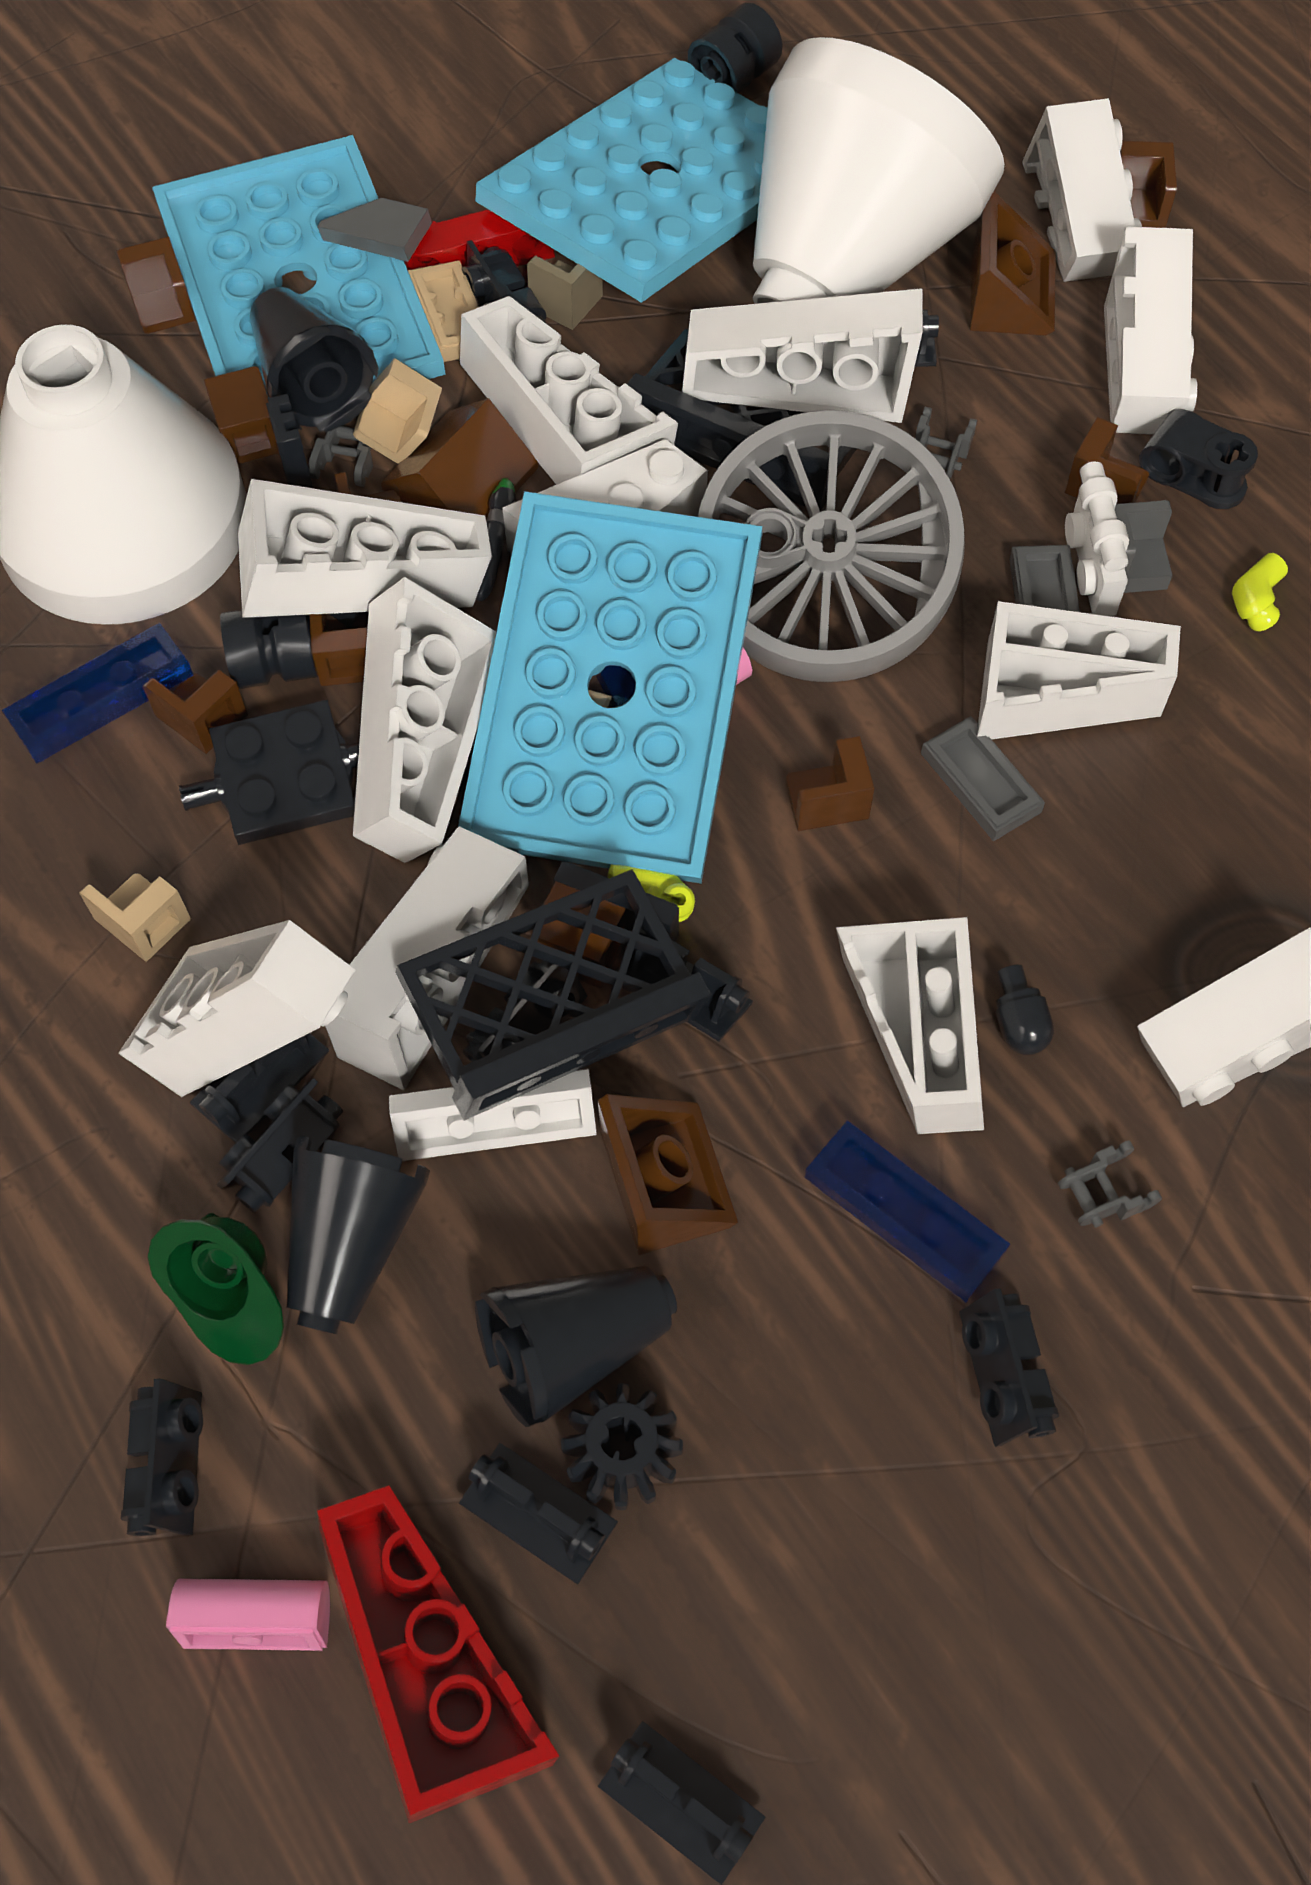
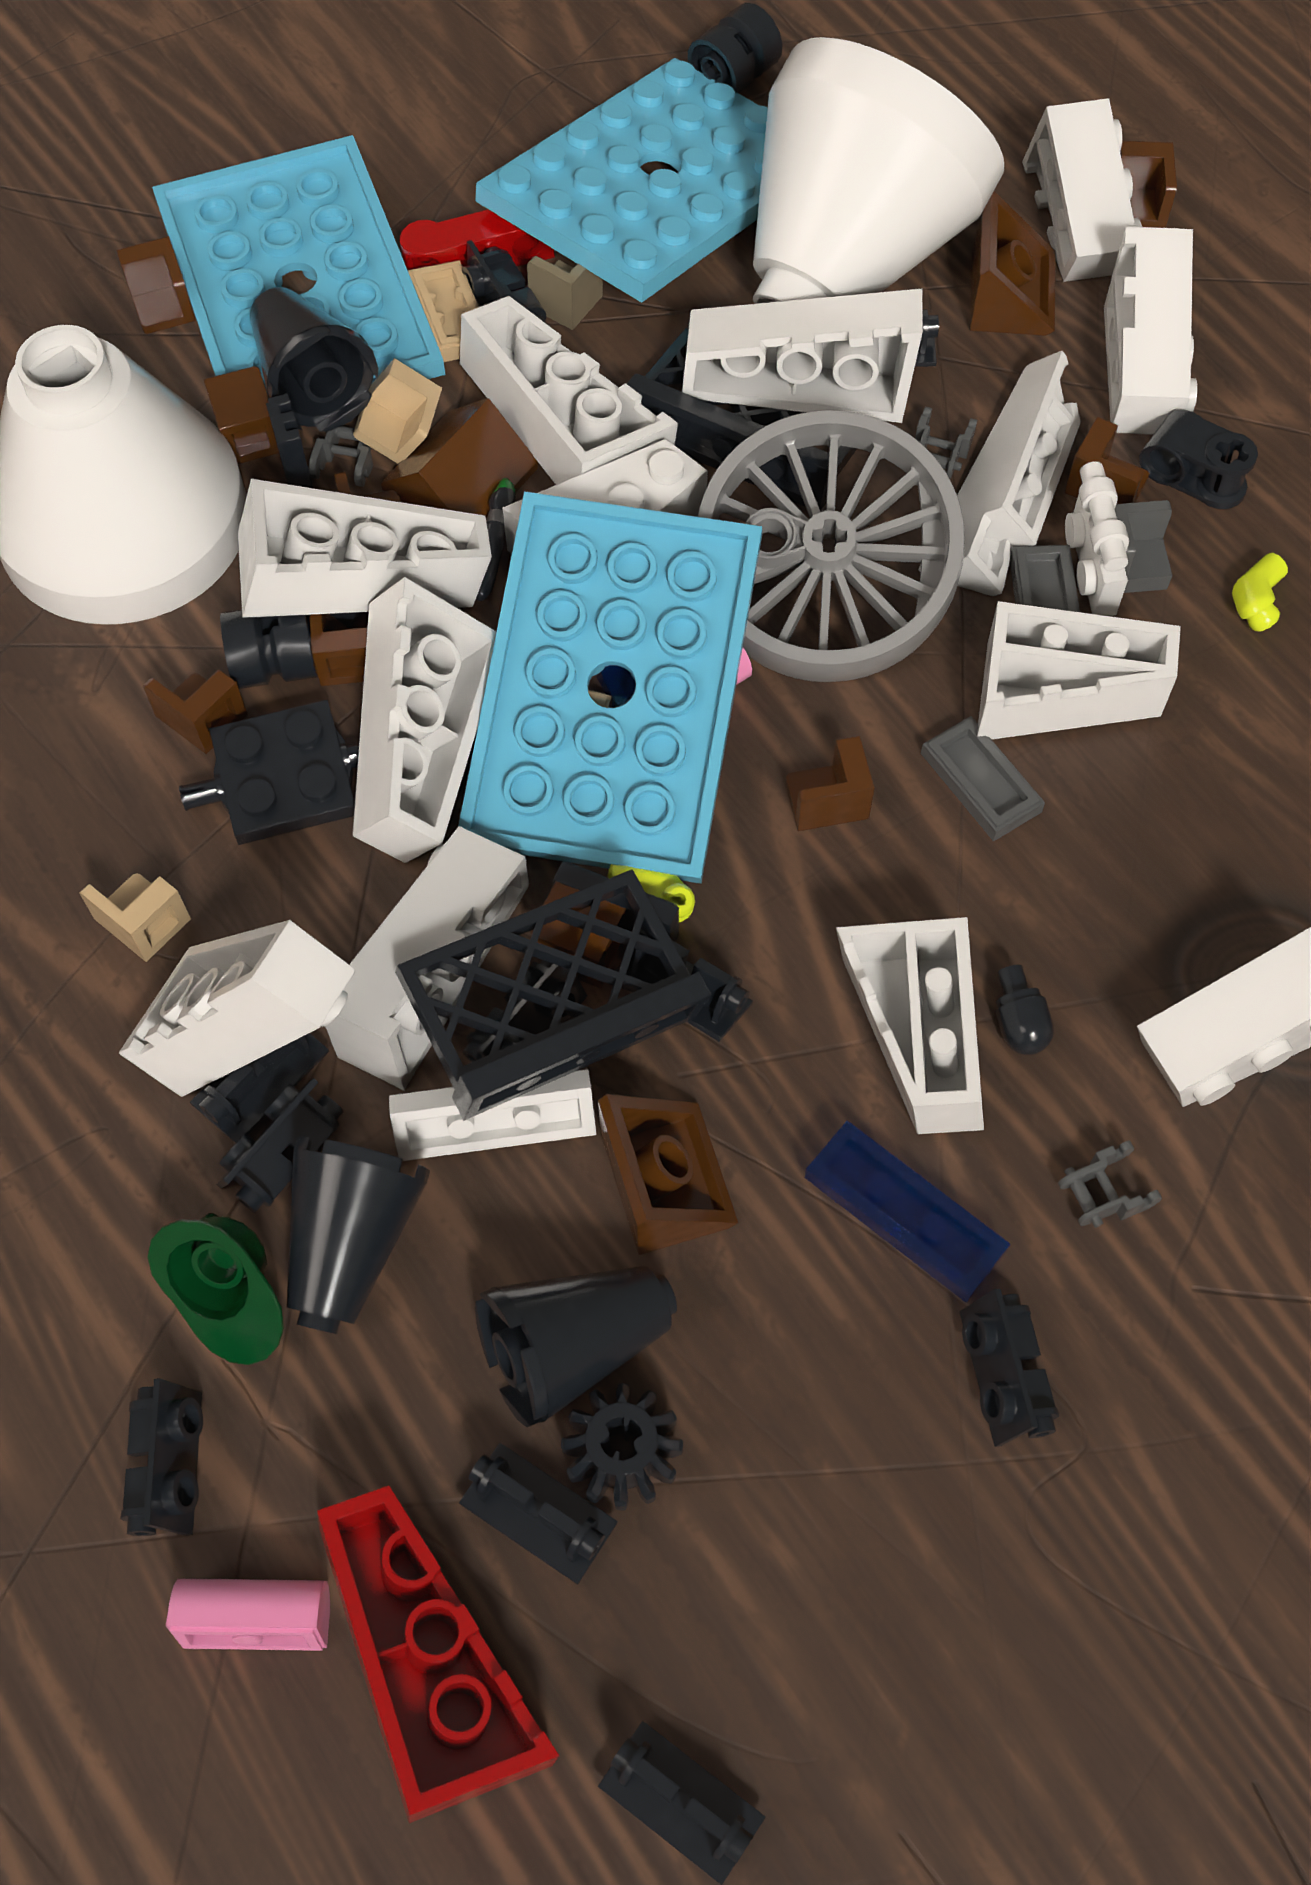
clear blue plate [2,622,194,764] -> none
dark grey tile [318,198,432,262] -> none
none -> white wedge [918,351,1081,596]

